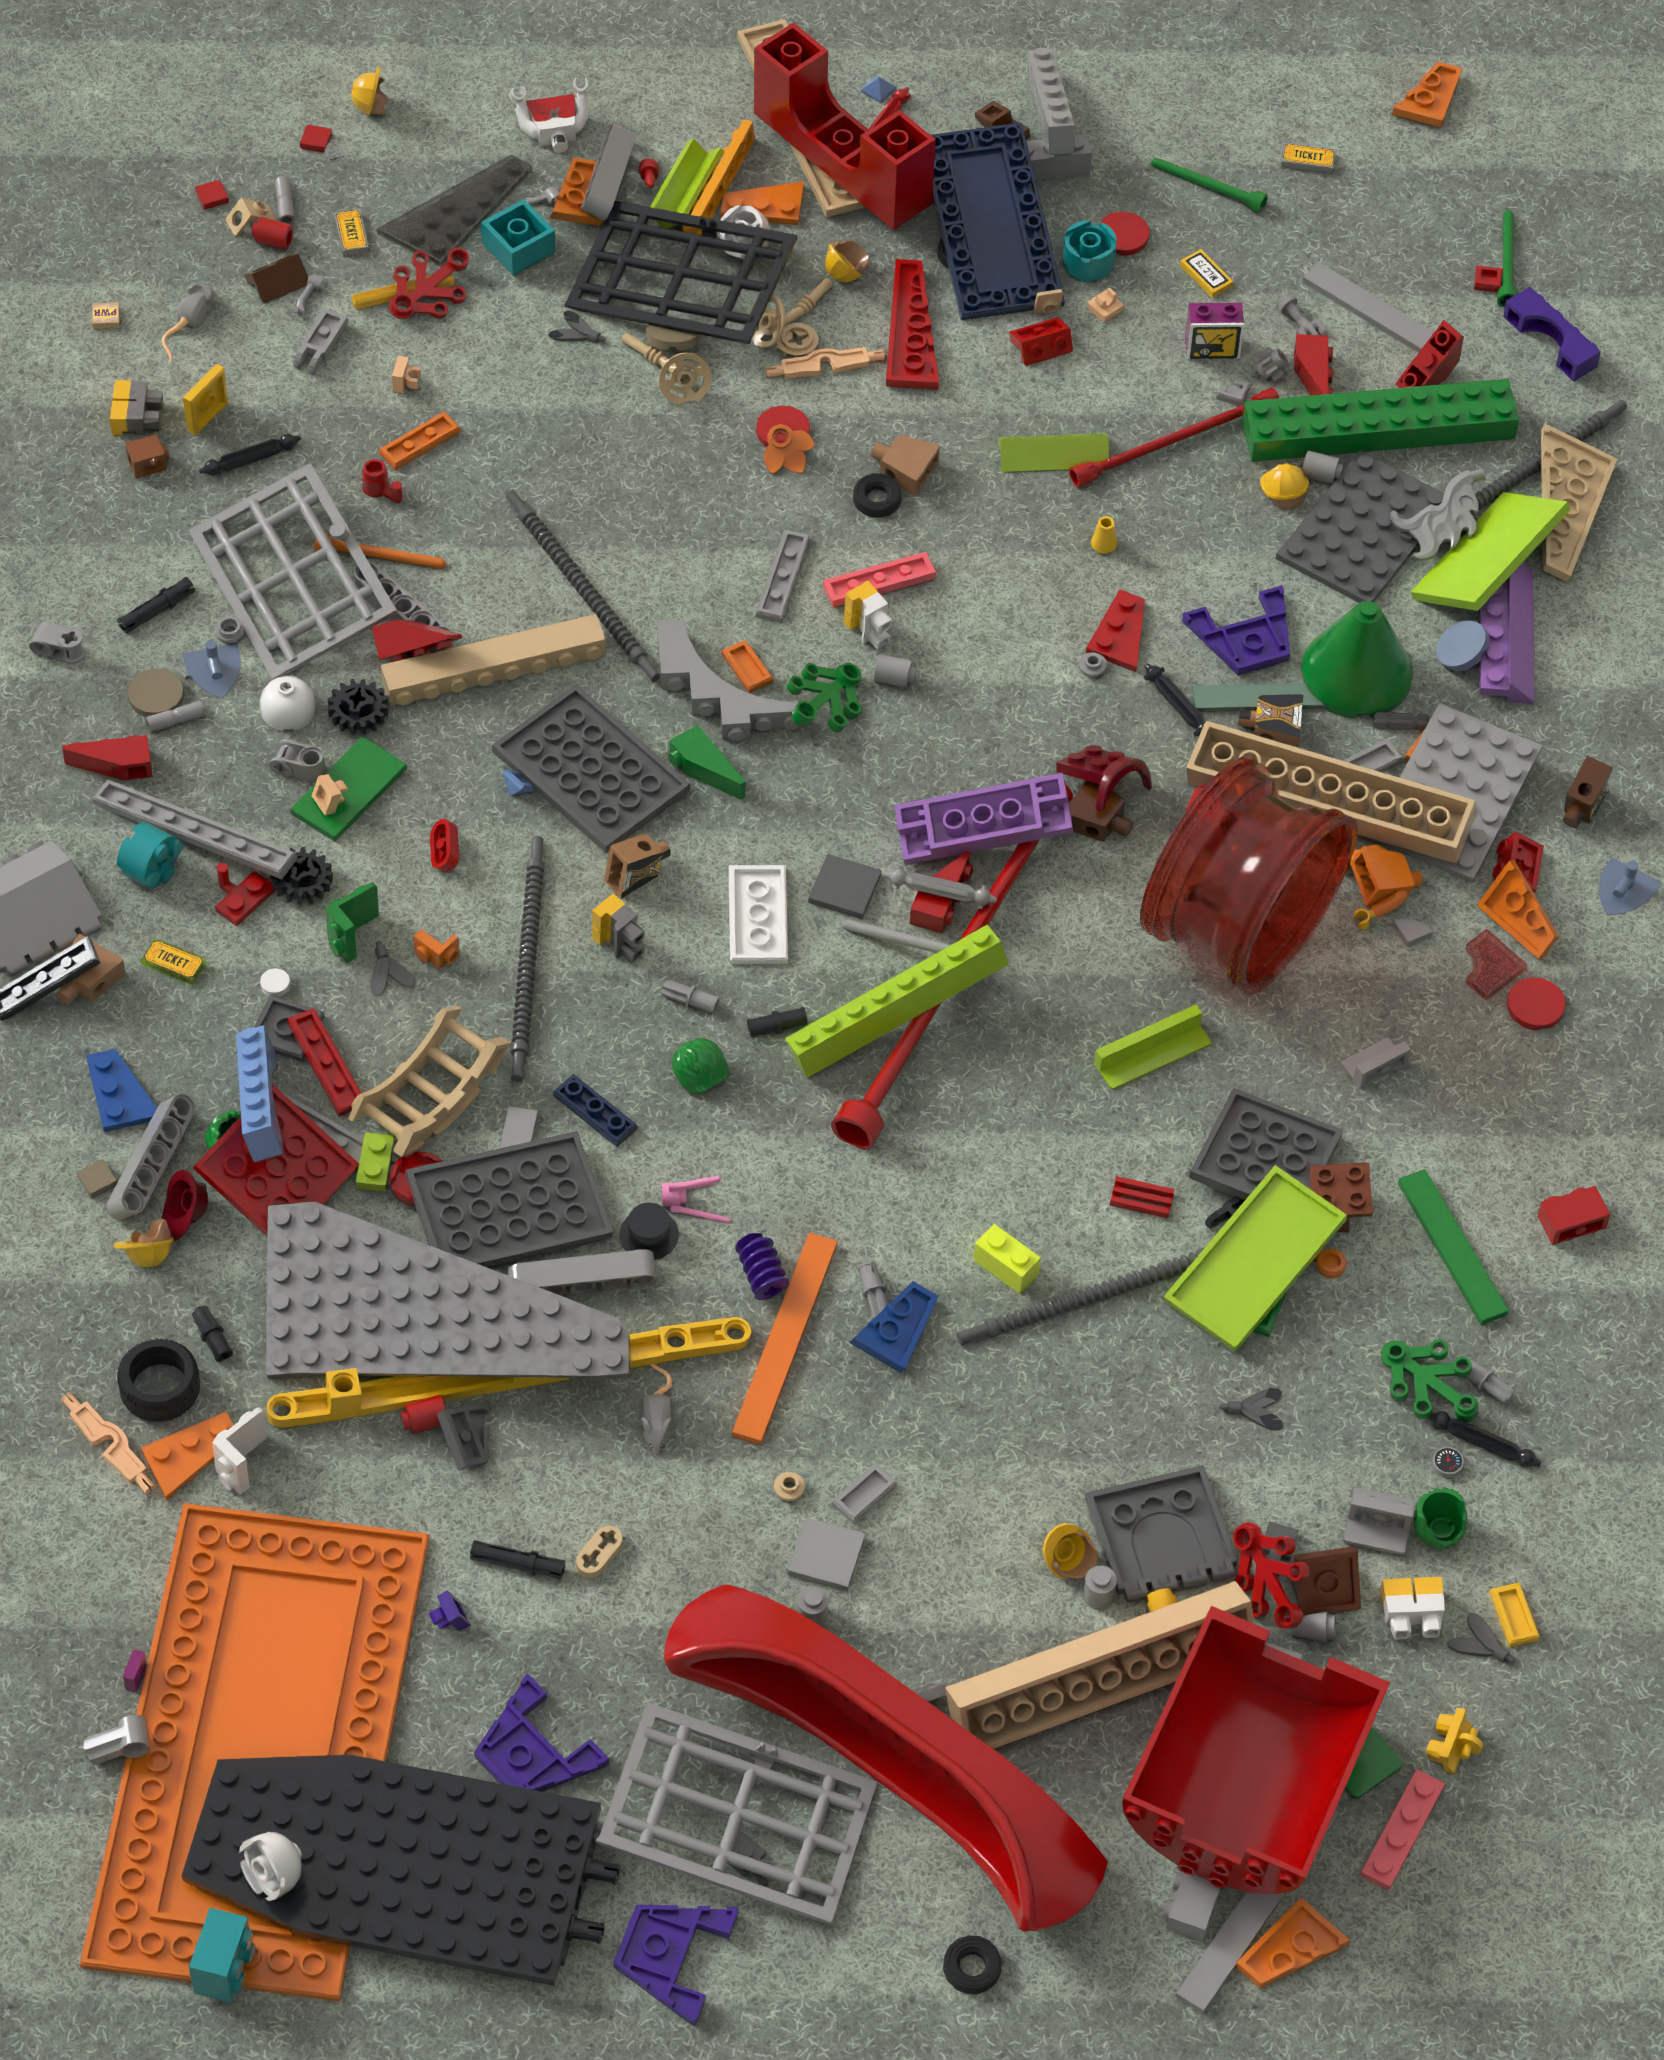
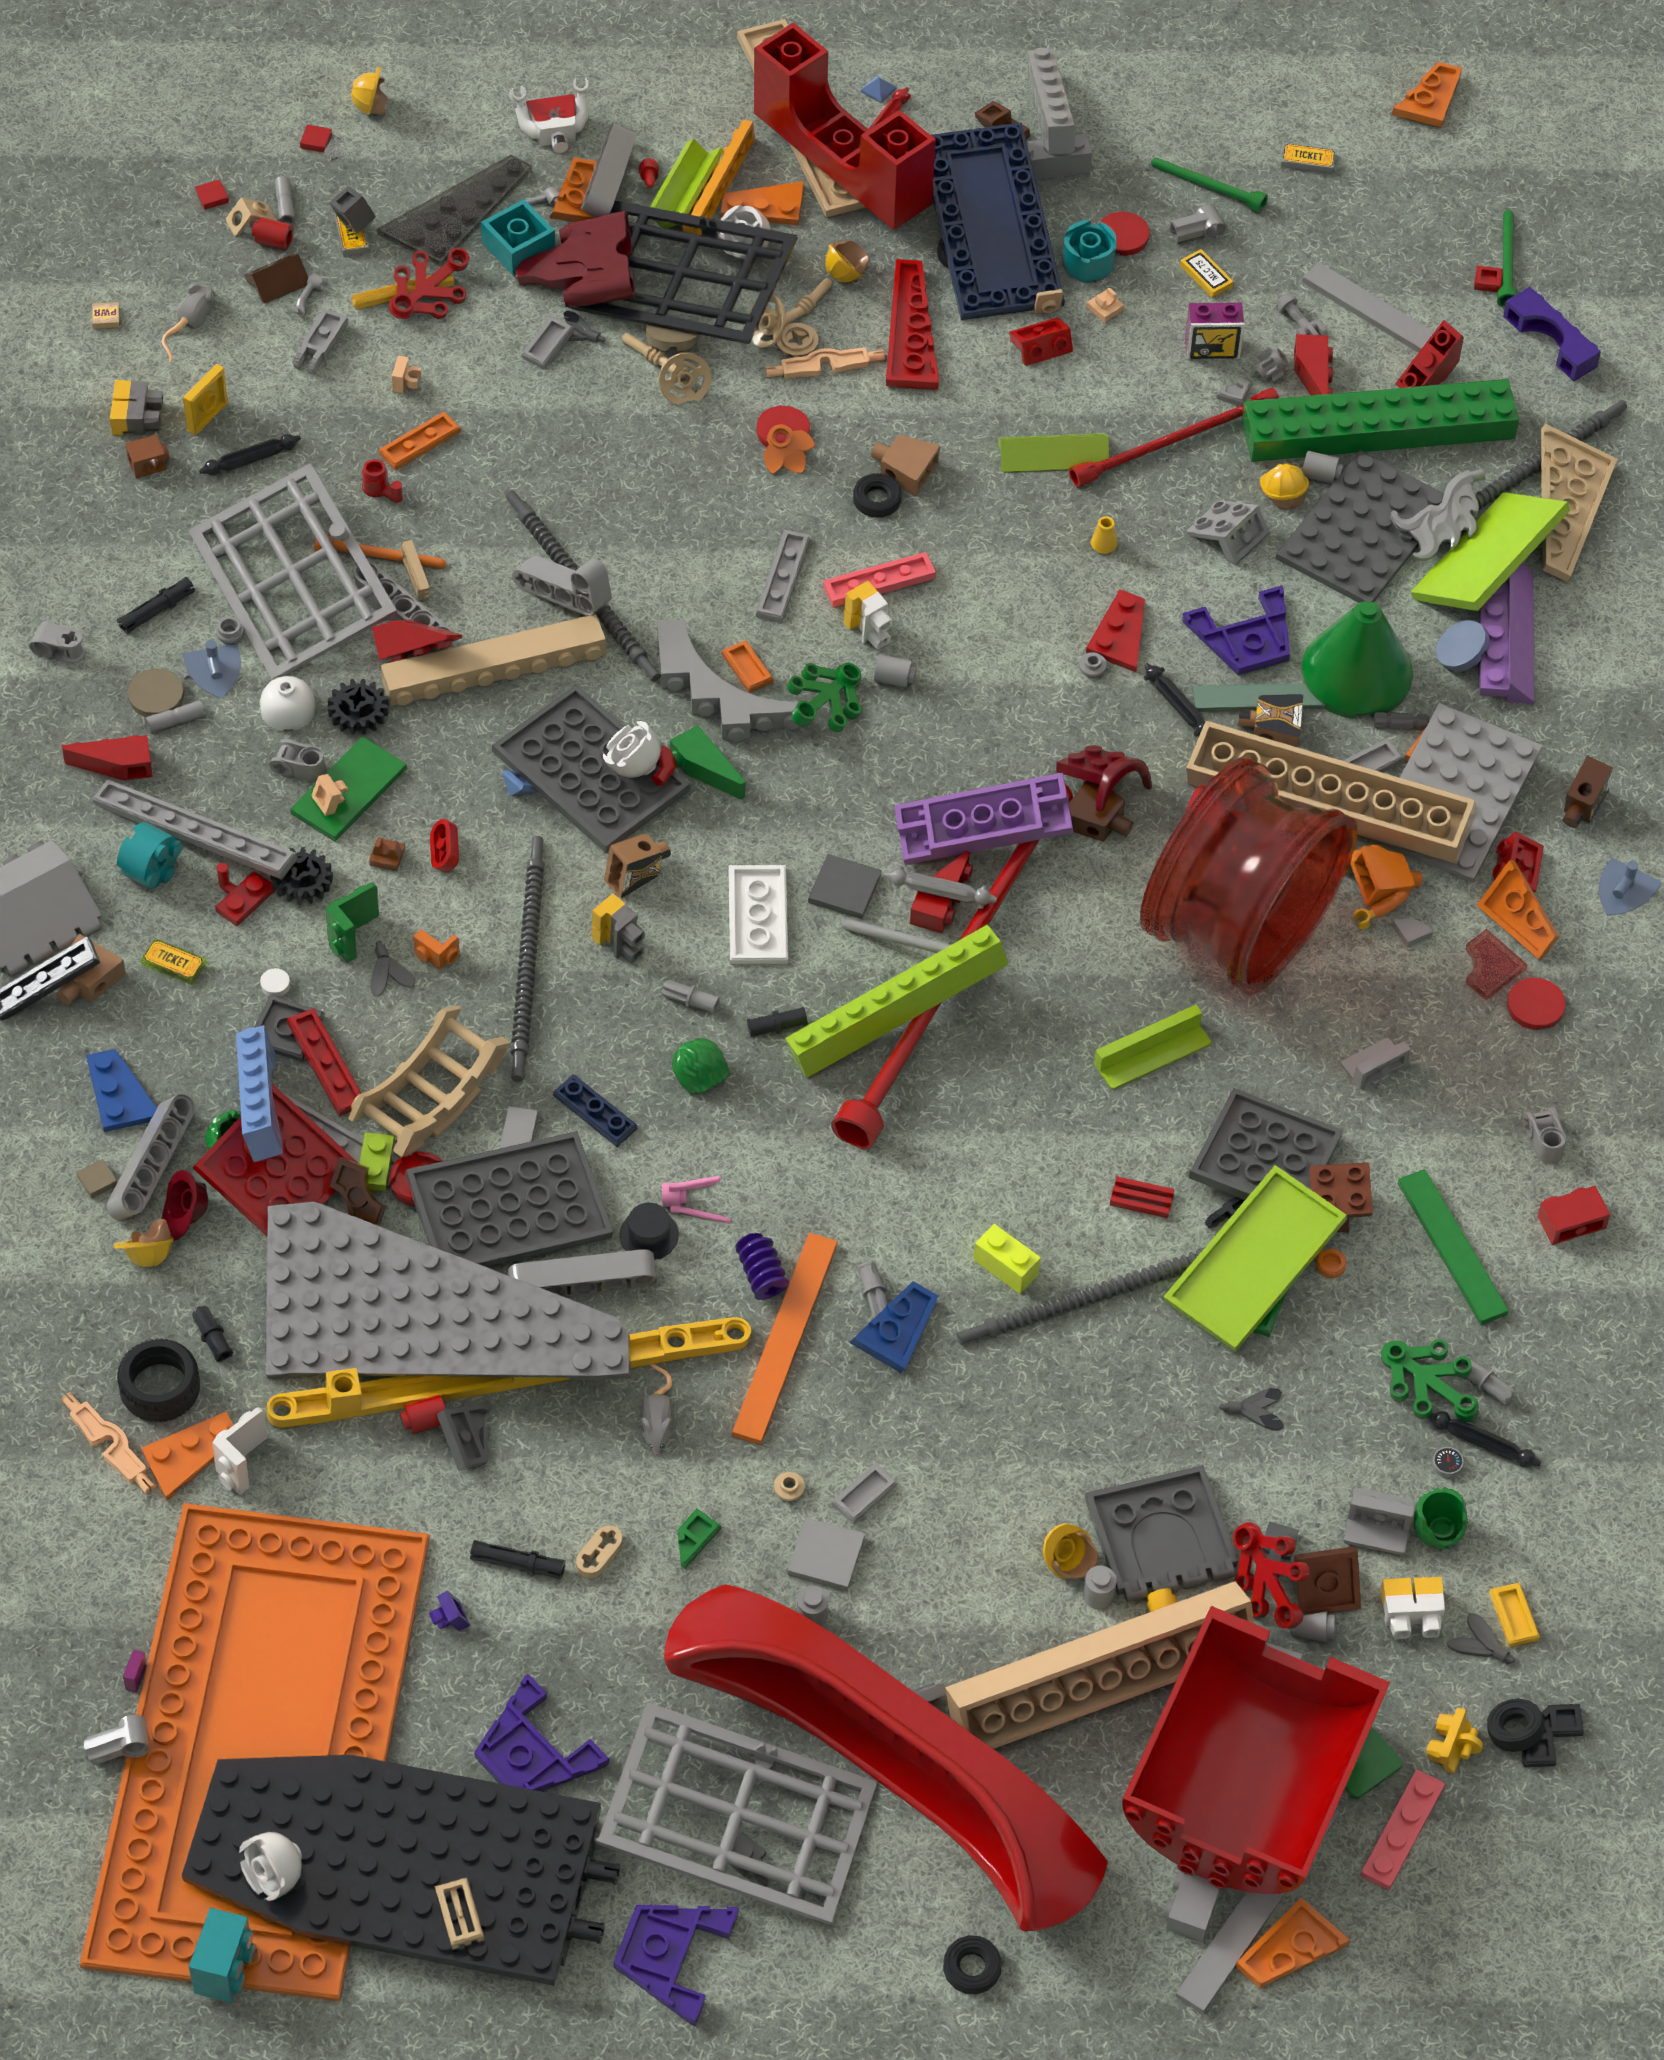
none -> dark grey brick [329,186,376,234]
none -> reddish brown tile [329,1157,386,1226]
none -> dark orange tile [369,837,405,871]
none -> tan tile [401,540,430,601]
none -> tan tile [435,1878,484,1949]
none -> light grey beam [512,555,612,616]
none -> dark red rock [516,211,635,308]
none -> light grey tile [521,316,574,369]
none -> white cylinder [603,721,661,778]
none -> red arm [652,746,676,786]
none -> green tile [677,1509,721,1569]
none -> light grey piece [1169,204,1226,243]
none -> light grey bracket [1187,500,1269,564]
none -> black tyre [1487,1698,1545,1752]
none -> black tile [1522,1704,1584,1767]
none -> light grey piece [1523,1107,1566,1164]

